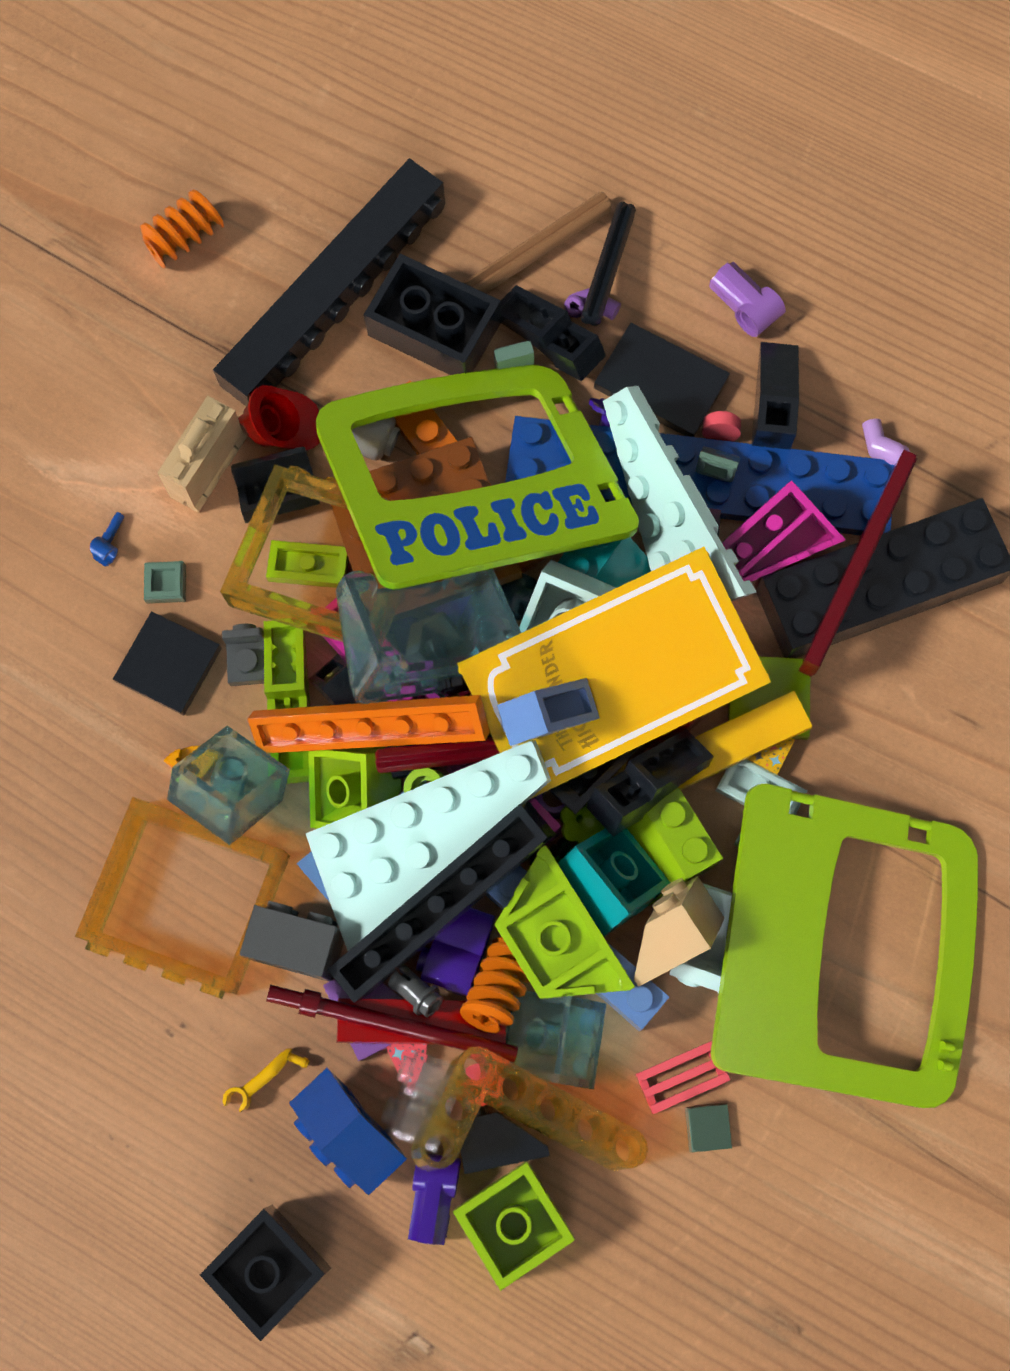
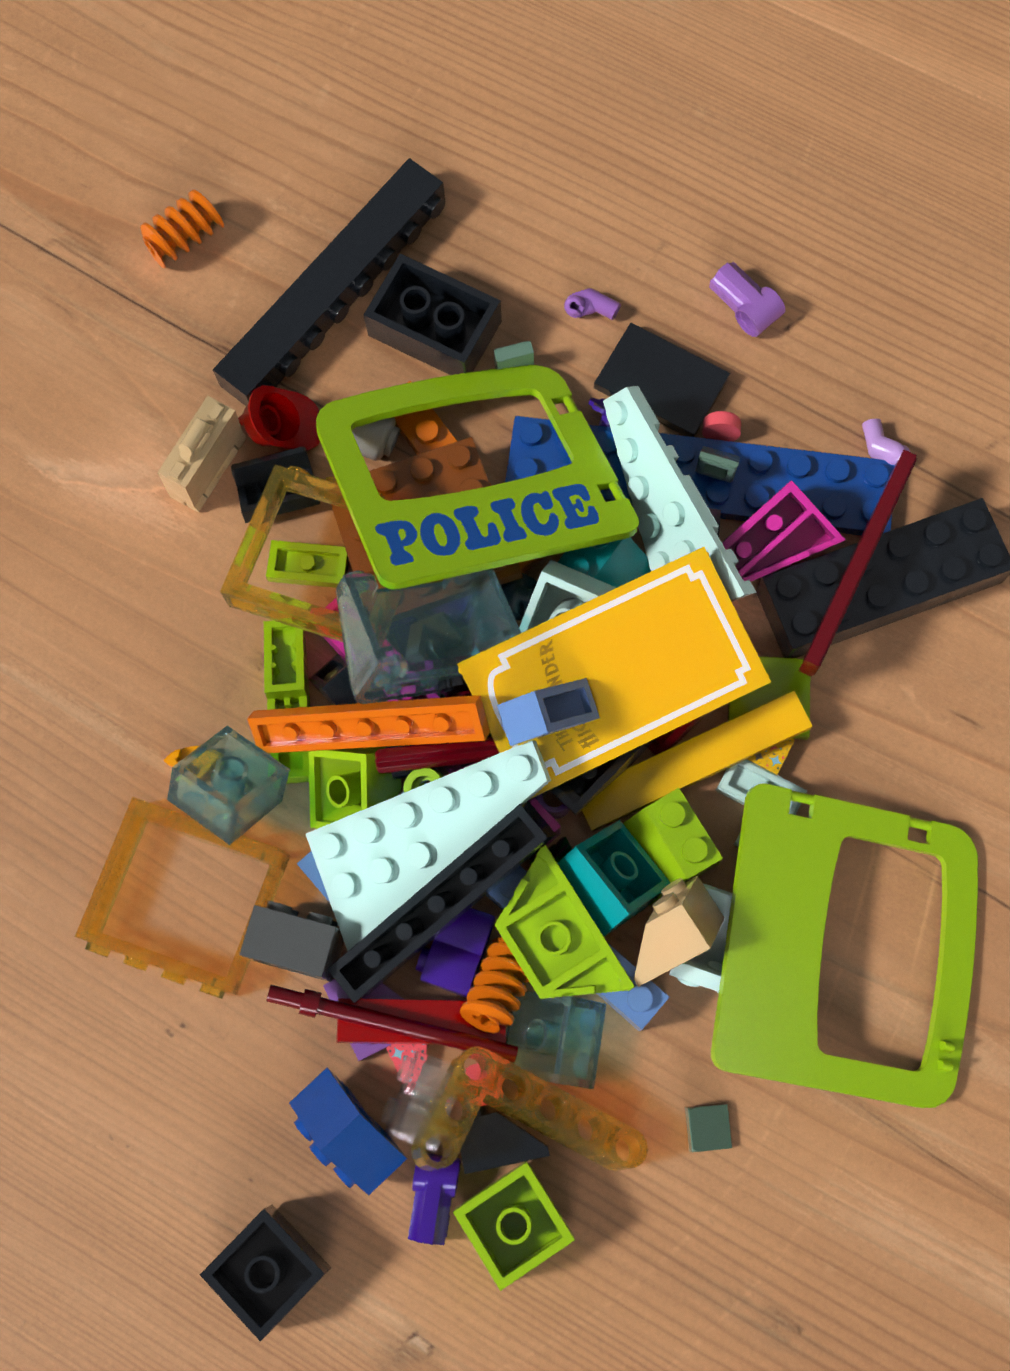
blue hand [90,512,124,567] -> none
black tile [113,611,222,716] -> none
sand green tile [144,561,186,604] -> none
dark grey bracket [222,623,264,686] -> none
yellow piece [222,1048,310,1112] -> none
dark grey pin [388,965,443,1017] -> none
medium nougat axle [462,192,612,294] -> none
black slope [501,285,606,382] -> none
lime plant [560,805,605,844] -> none
black axle [581,201,636,326] -> none
black slope [586,729,714,837] -> none
coral tile [635,1041,730,1114] -> none
black slope [751,342,799,450] -> none

